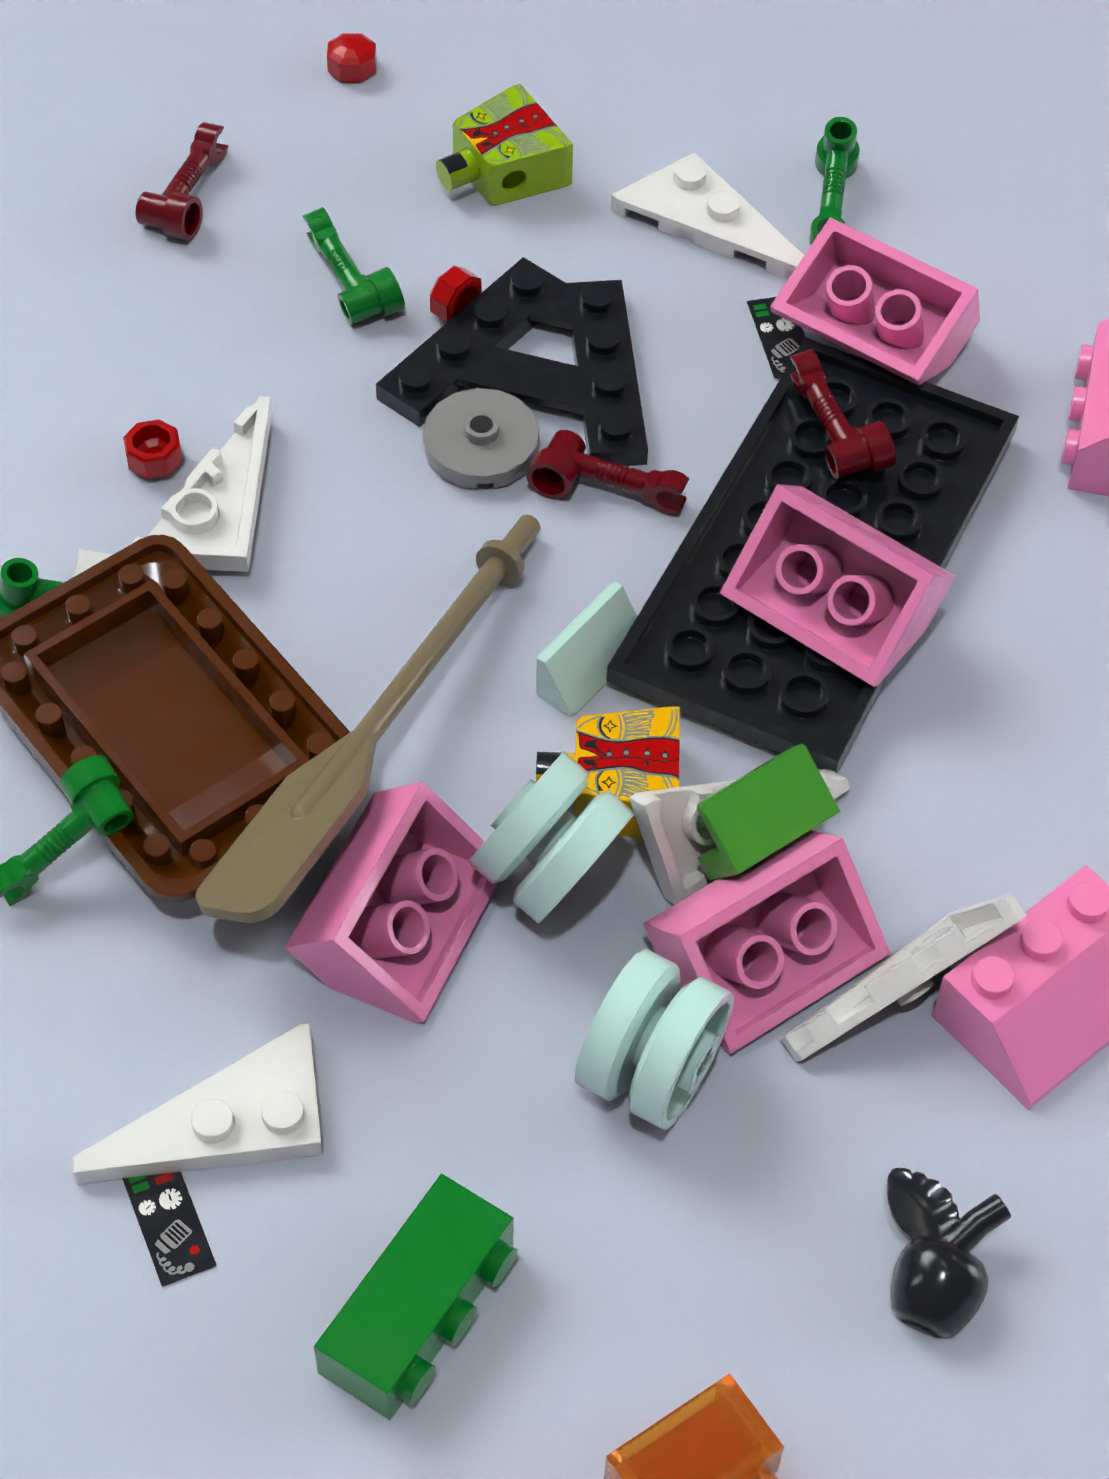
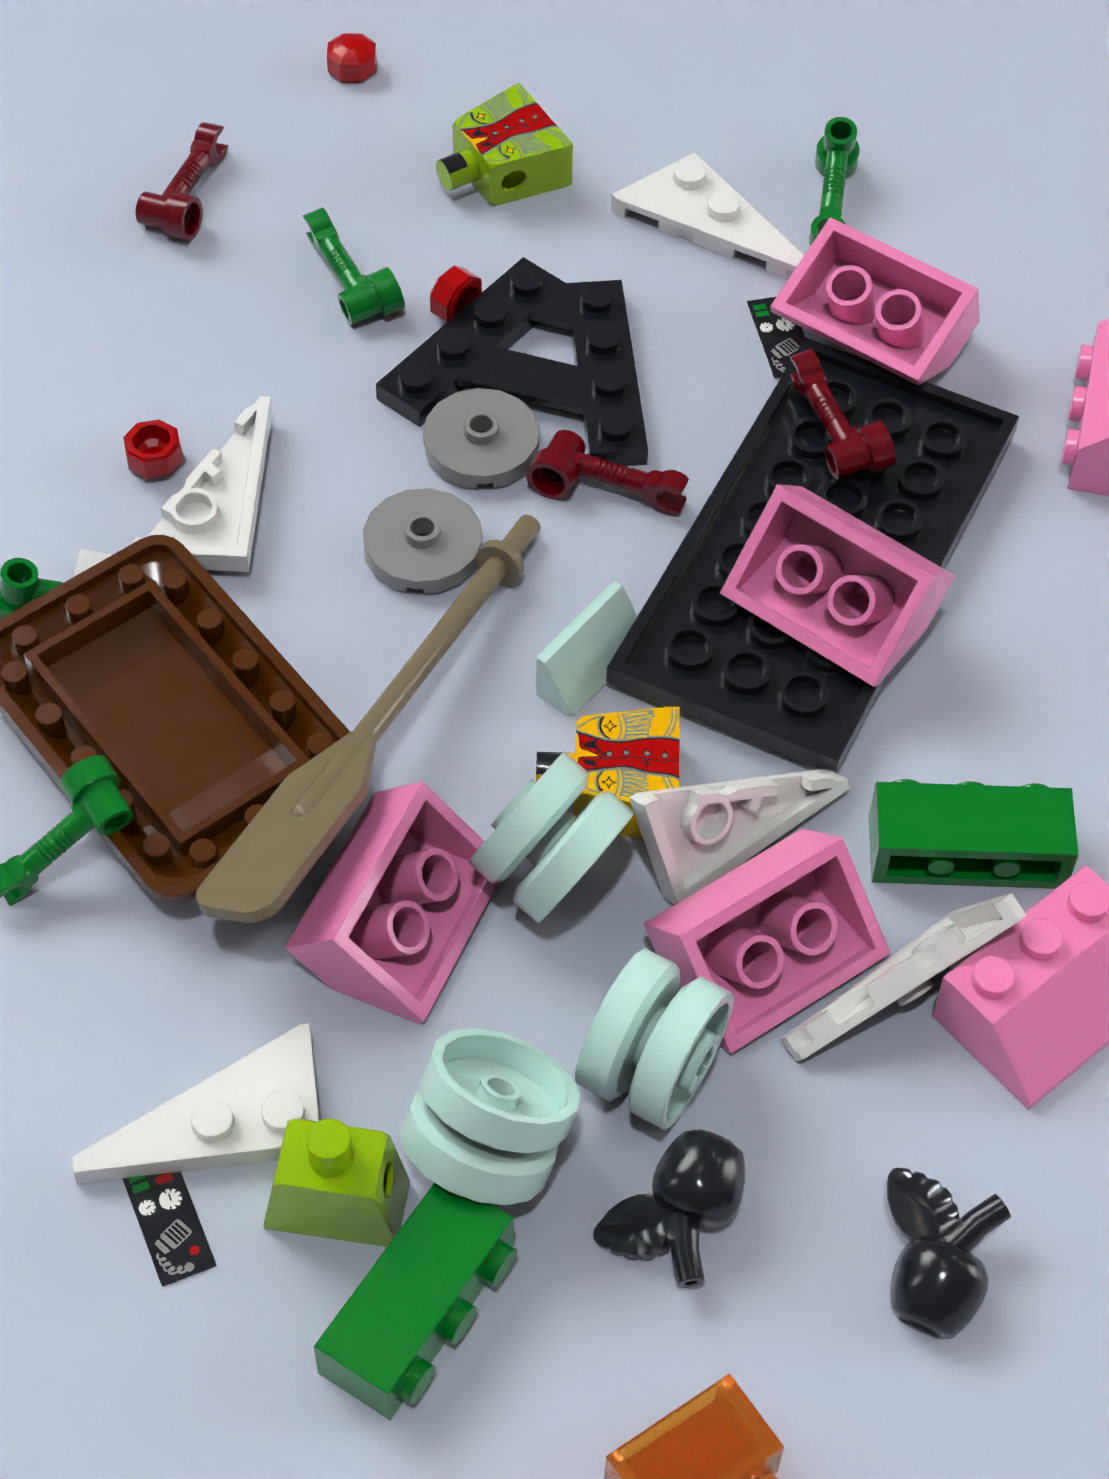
bright green panel [697,744,840,881] -> none
none -> lime torso [263,1118,410,1247]
none -> light grey plate [363,488,482,594]
none -> light aqua wheel [399,1028,580,1205]
none -> black piece [593,1129,745,1288]
none -> green brick [868,779,1079,889]

